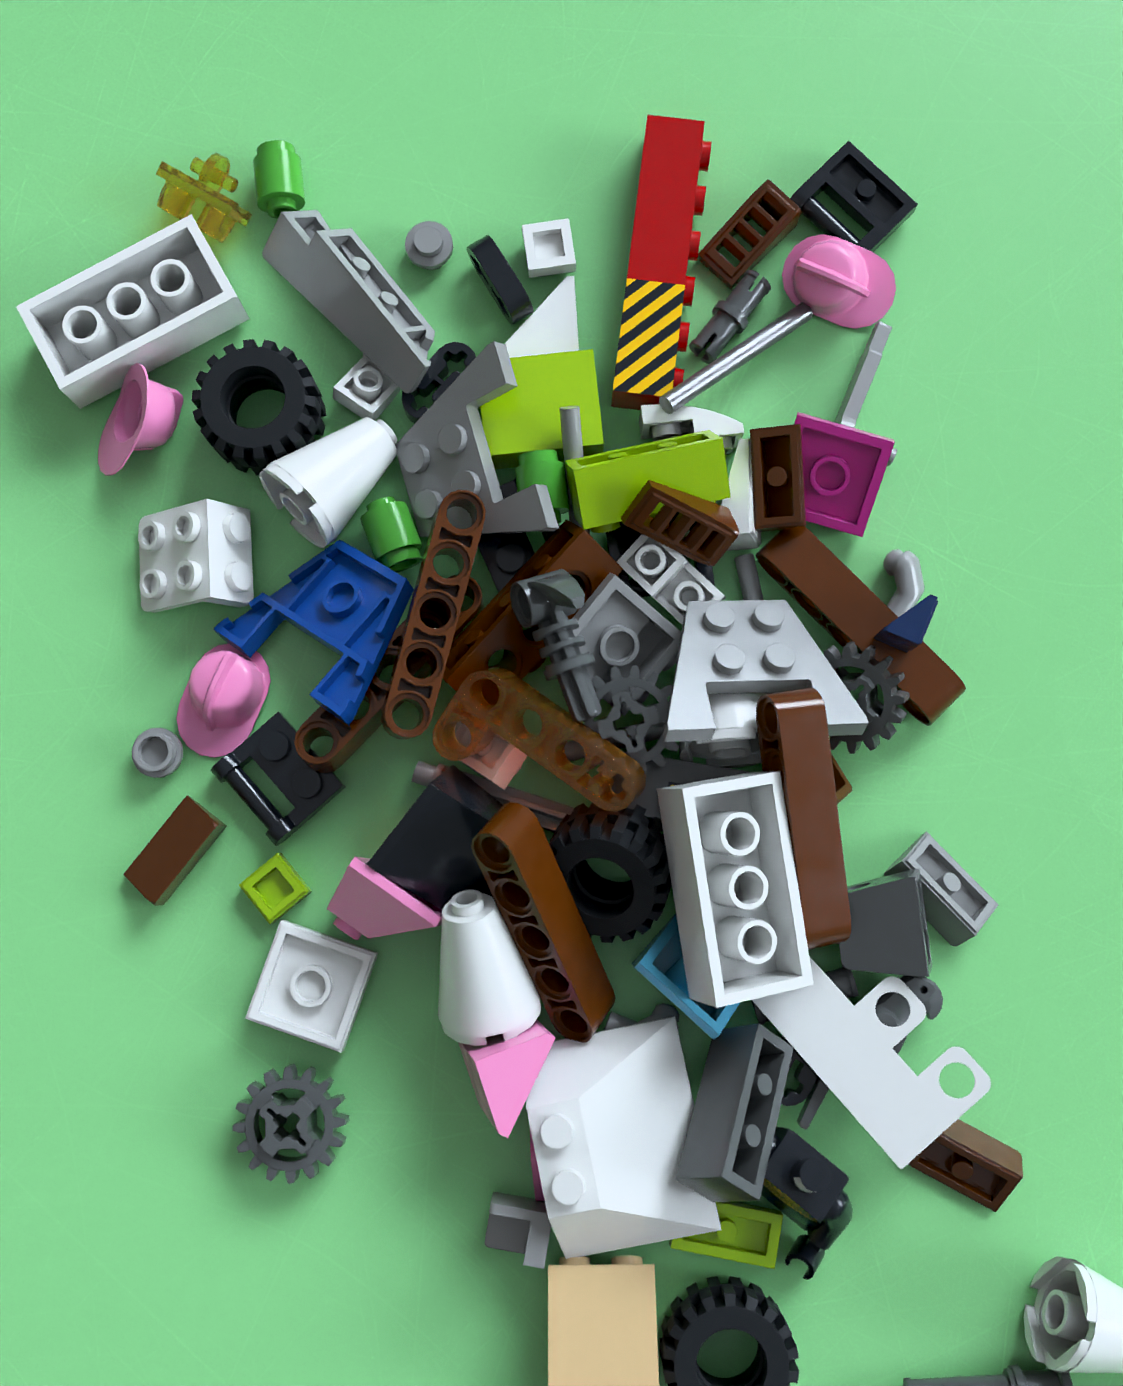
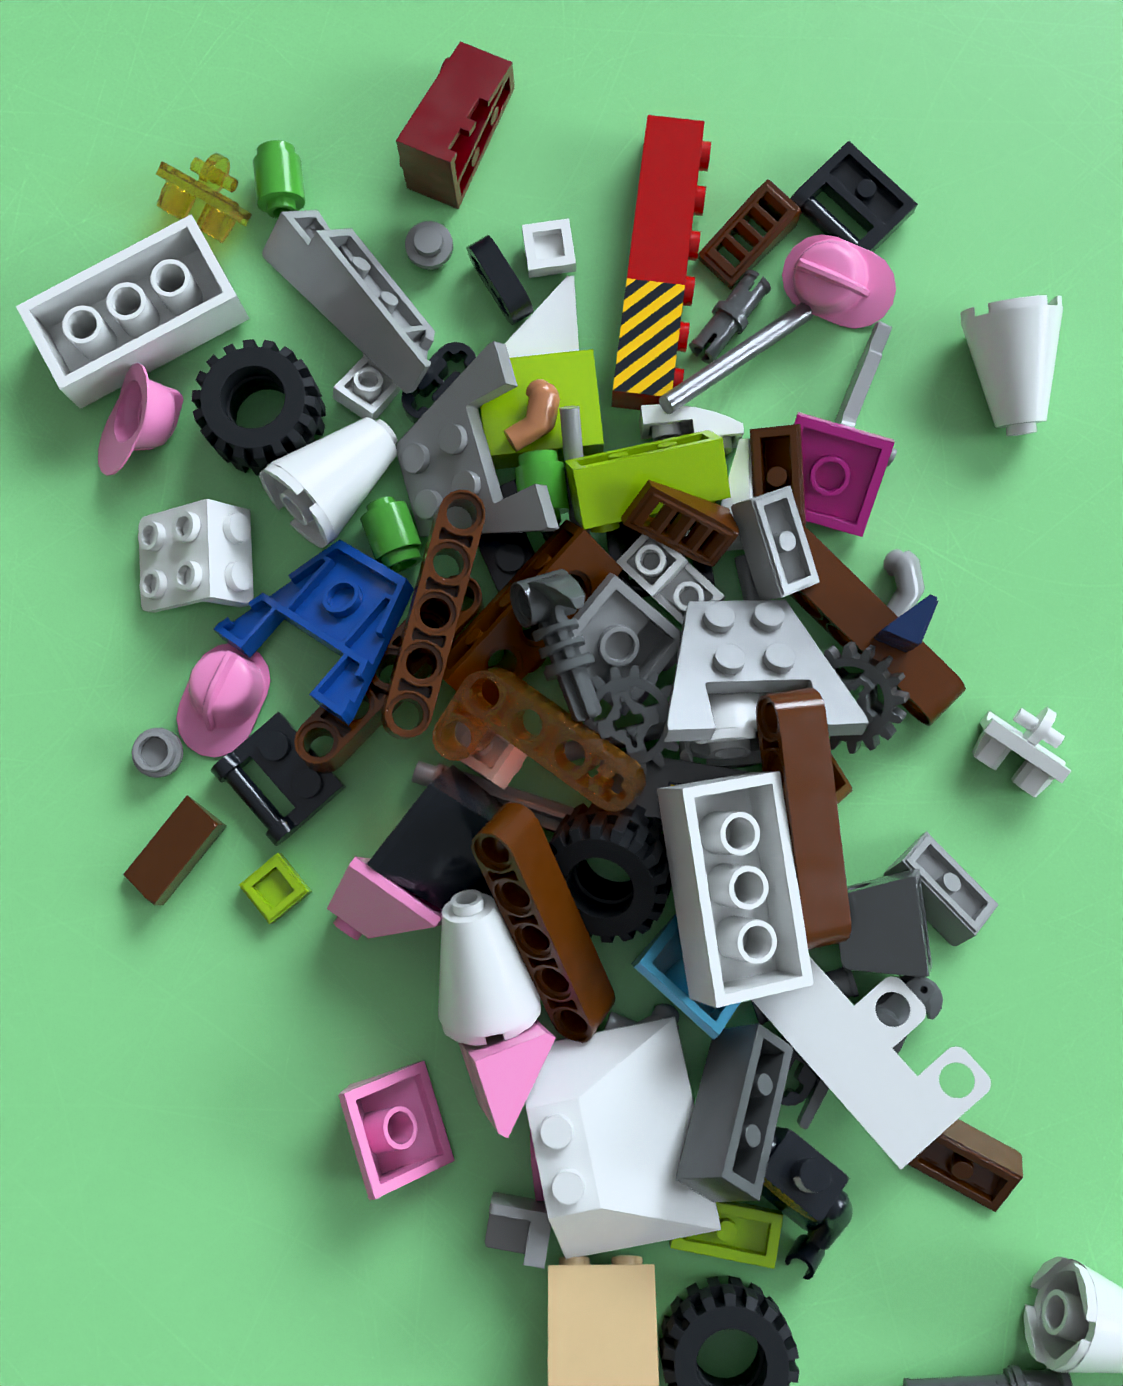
dark grey gear [233,1064,349,1184] -> none
white plate [245,920,378,1053] -> none
none -> bright pink slope [338,1061,455,1200]
none -> dark red wedge [396,41,515,209]
none -> nougat arm [503,379,560,452]
none -> light grey slope [731,486,820,600]
none -> white cone [960,295,1063,436]
none -> white hips [972,707,1071,798]

